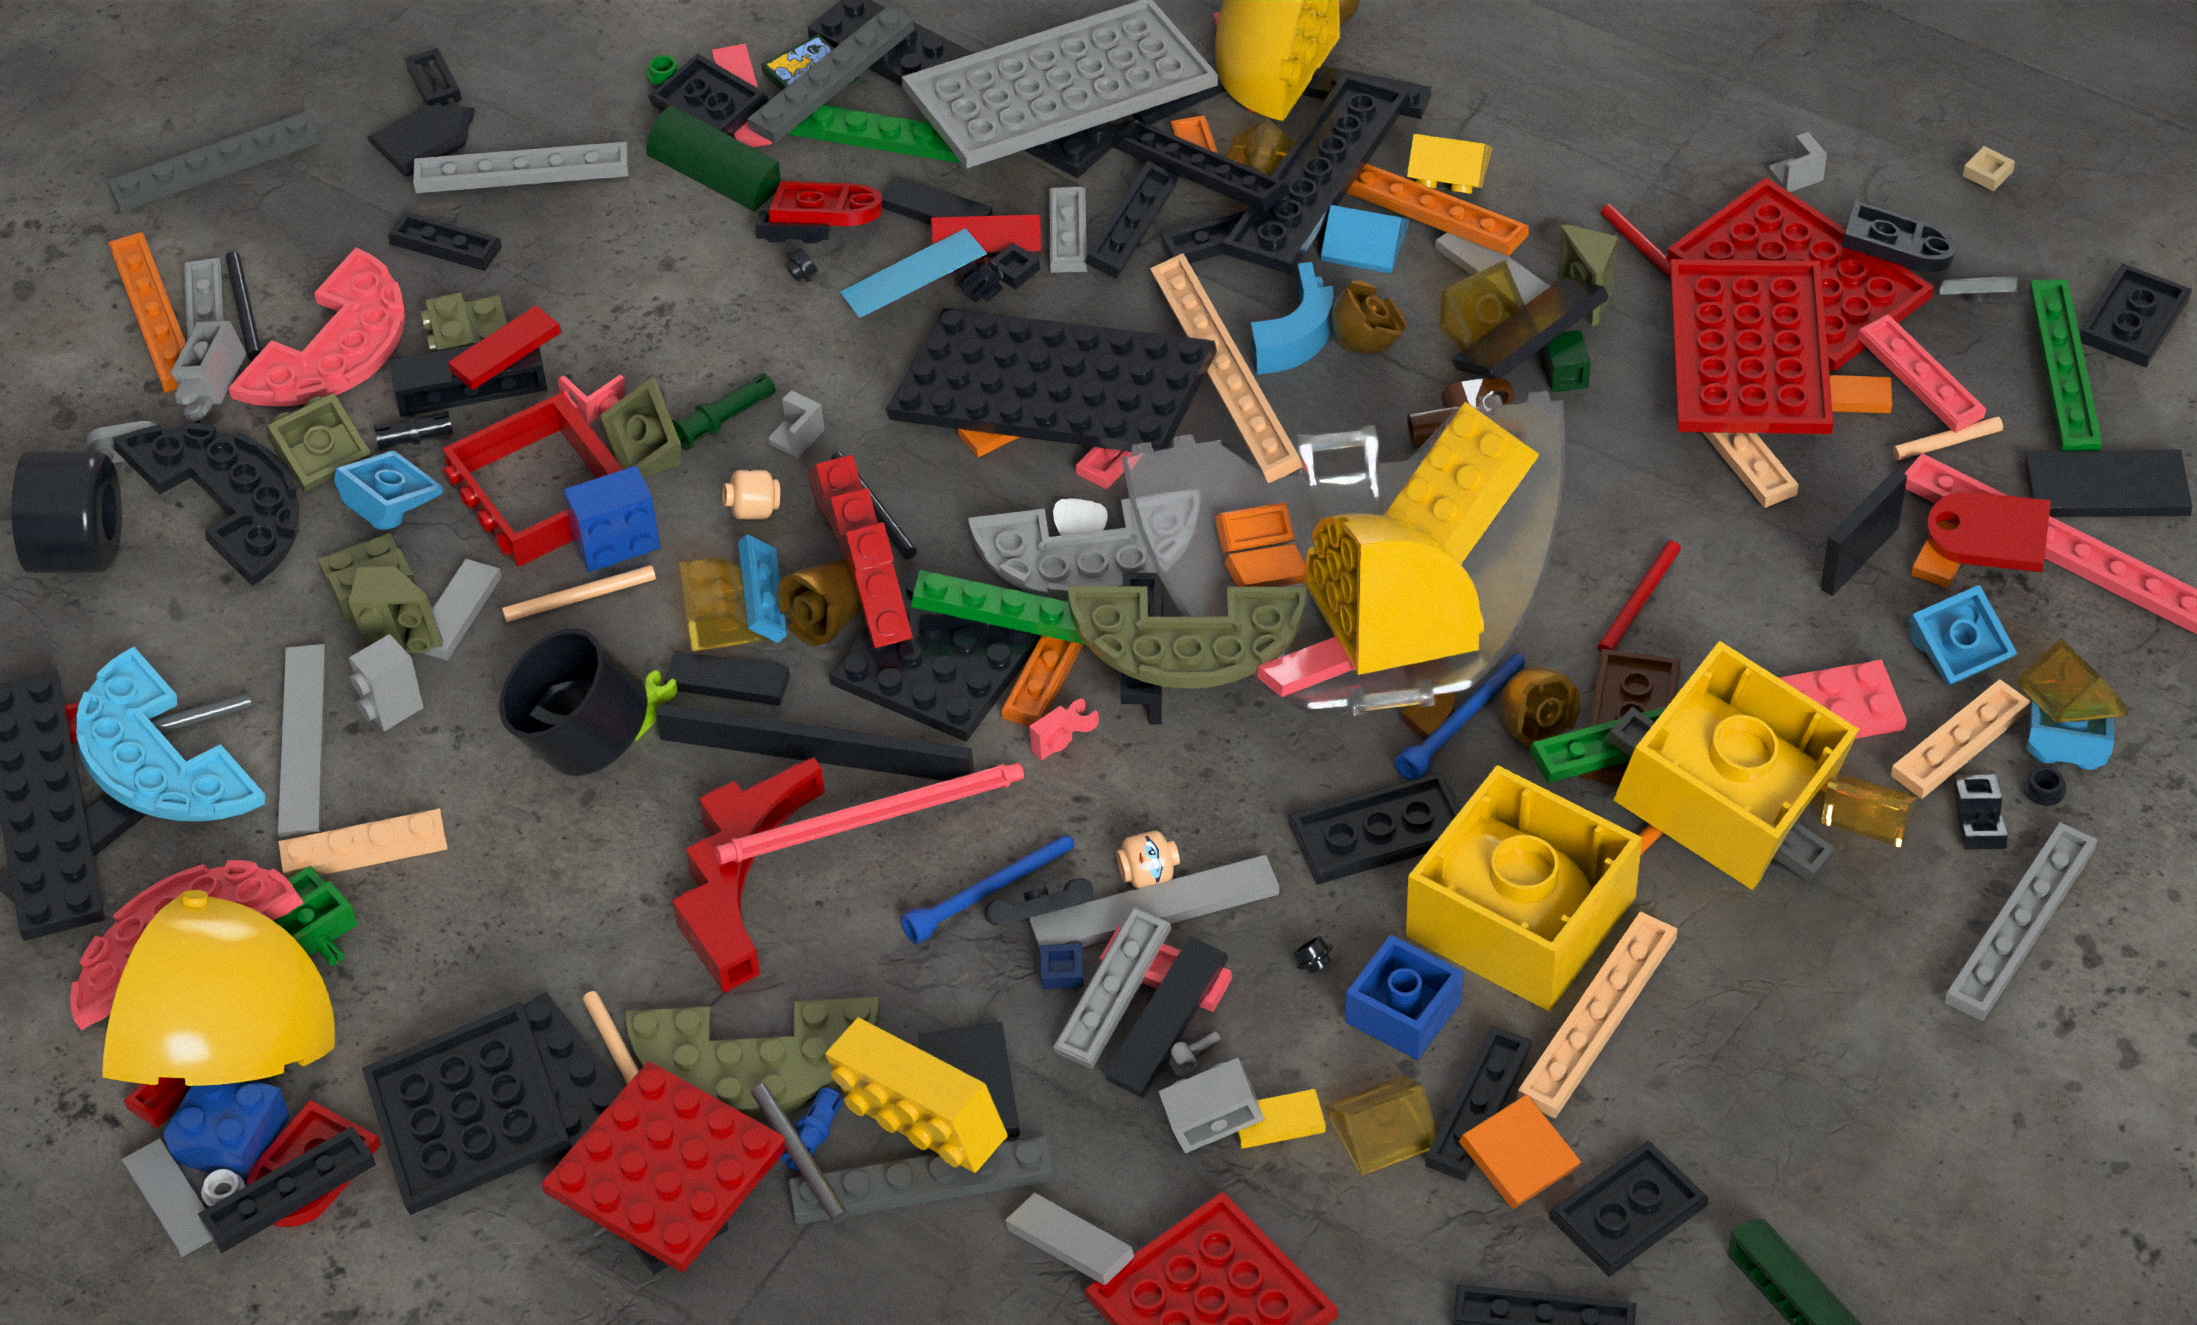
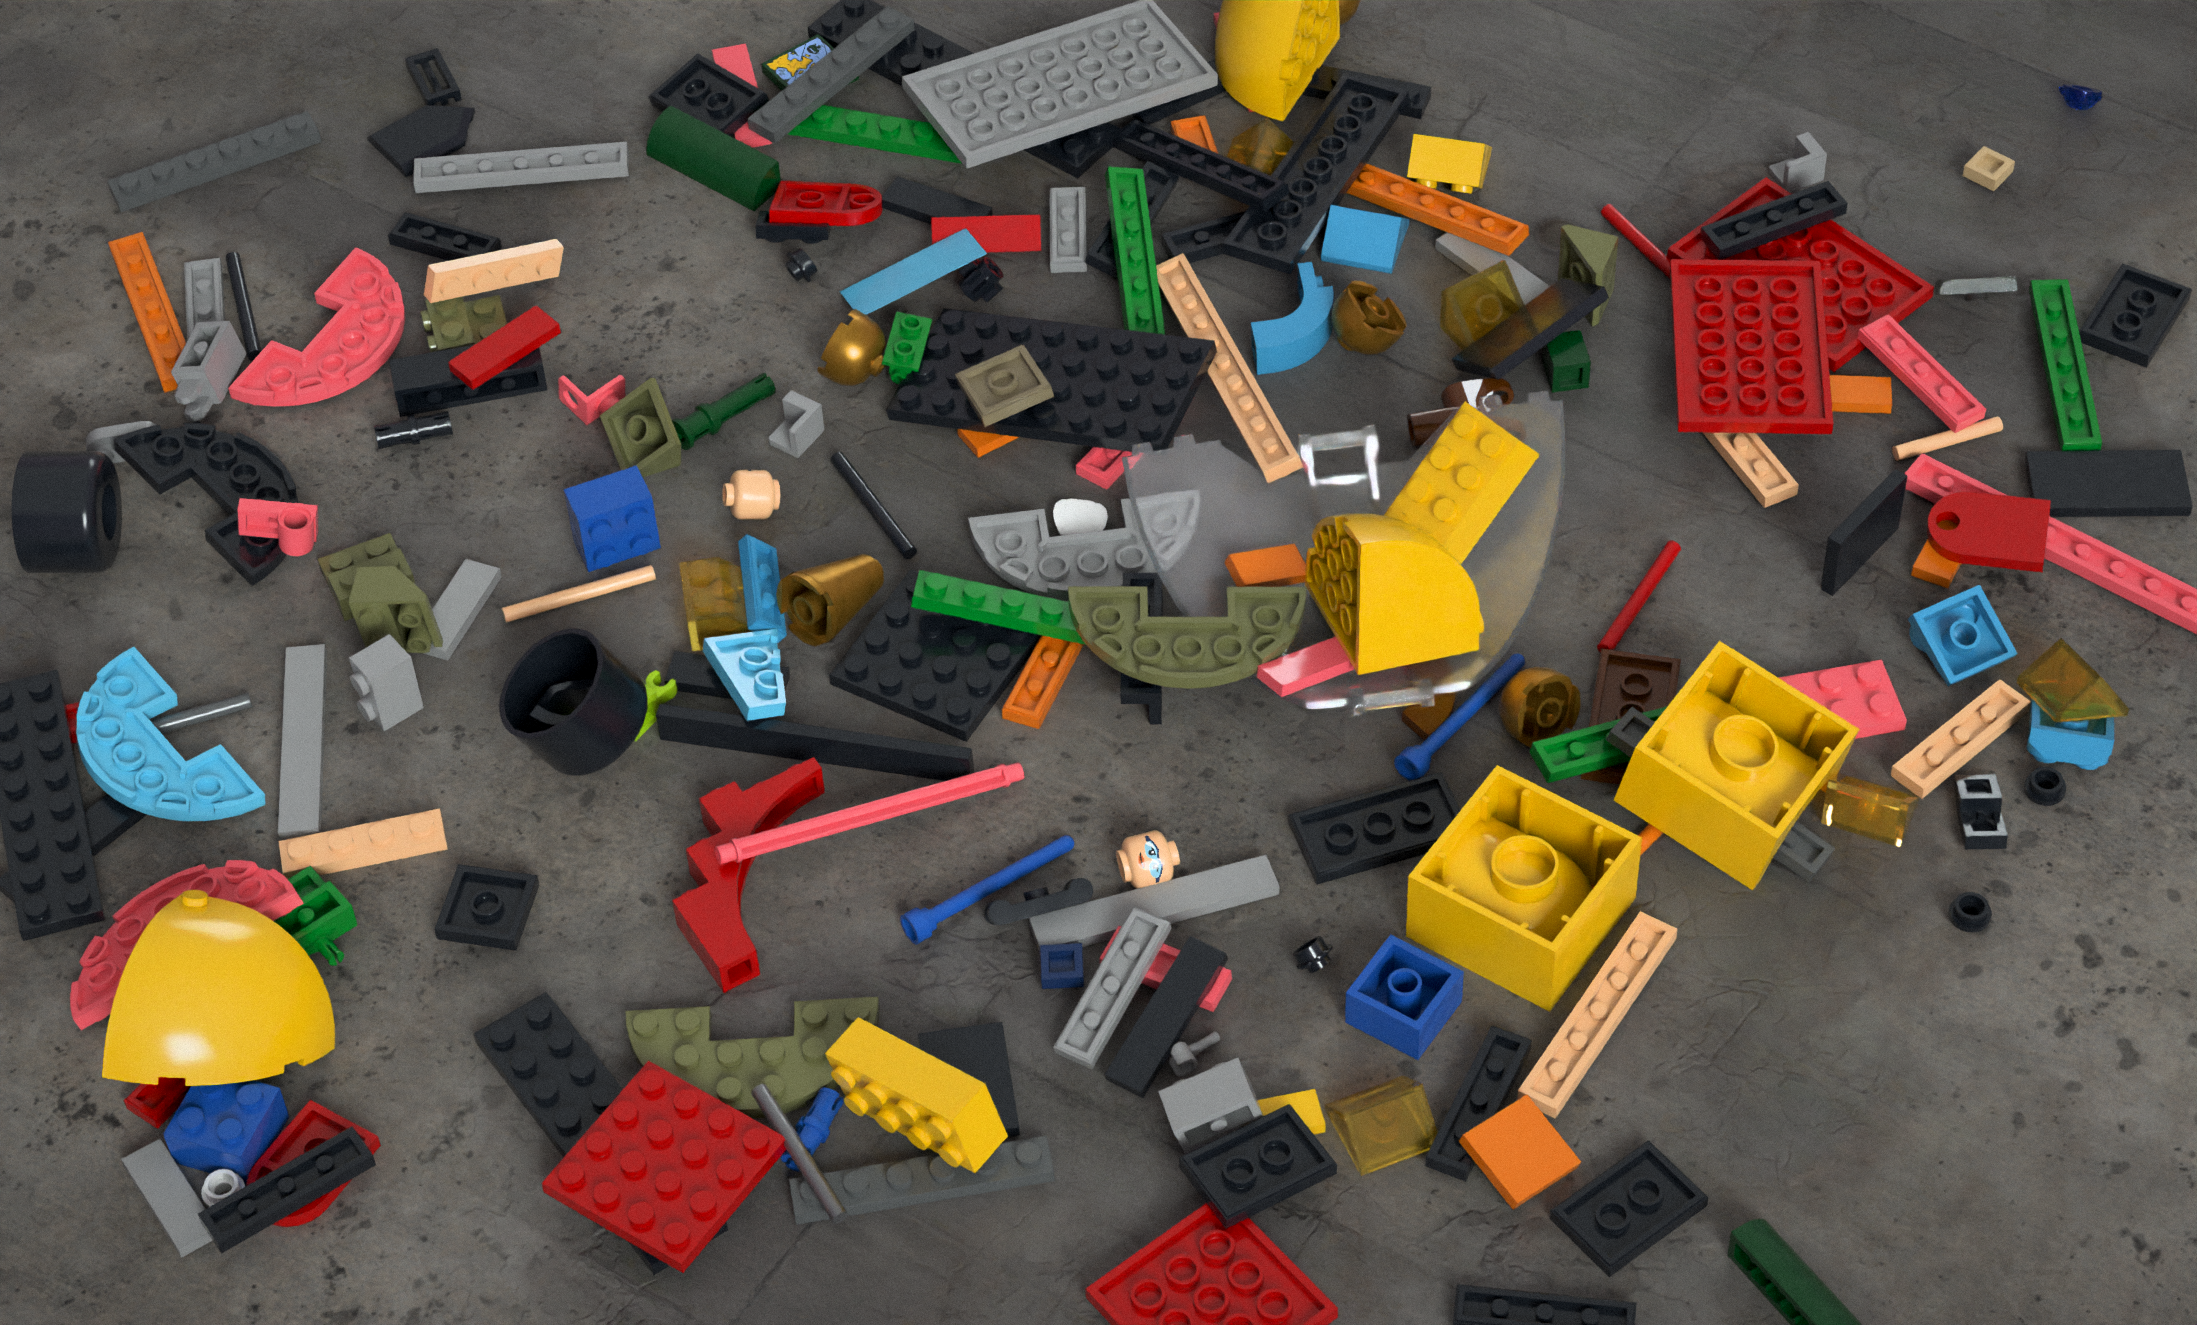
olive plate [267,393,371,492] -> none
dark azure slope [334,450,444,530] -> none
black plate [362,1002,573,1215] -> none
red window [442,392,624,567] -> none
light nougat bar [582,991,639,1084] -> none
green plate [646,55,681,86] -> none
red arch [807,455,913,649] -> none
black plate [992,243,1040,289] -> none
light grey tile [1005,1192,1134,1285] -> none
coral plate [1029,698,1099,761] -> none
orange tile [1214,502,1295,554] -> none
black tile [1841,200,1956,272] -> none
light grey plate [1944,822,2098,1021] -> none
none -> coral plate [237,498,318,556]
none -> light nougat plate [424,239,564,303]
none -> black plate [434,864,539,951]
none -> medium azure wing [703,628,786,721]
none -> pearl gold cylinder [817,309,886,386]
none -> green hinge [882,311,932,384]
none -> dark tan plate [955,345,1054,427]
none -> green plate [1105,166,1165,335]
none -> black tile [1179,1104,1337,1229]
none -> black plate [1700,181,1848,260]
none -> black plate [1948,892,1992,932]
none -> clear blue animal [2059,84,2103,110]

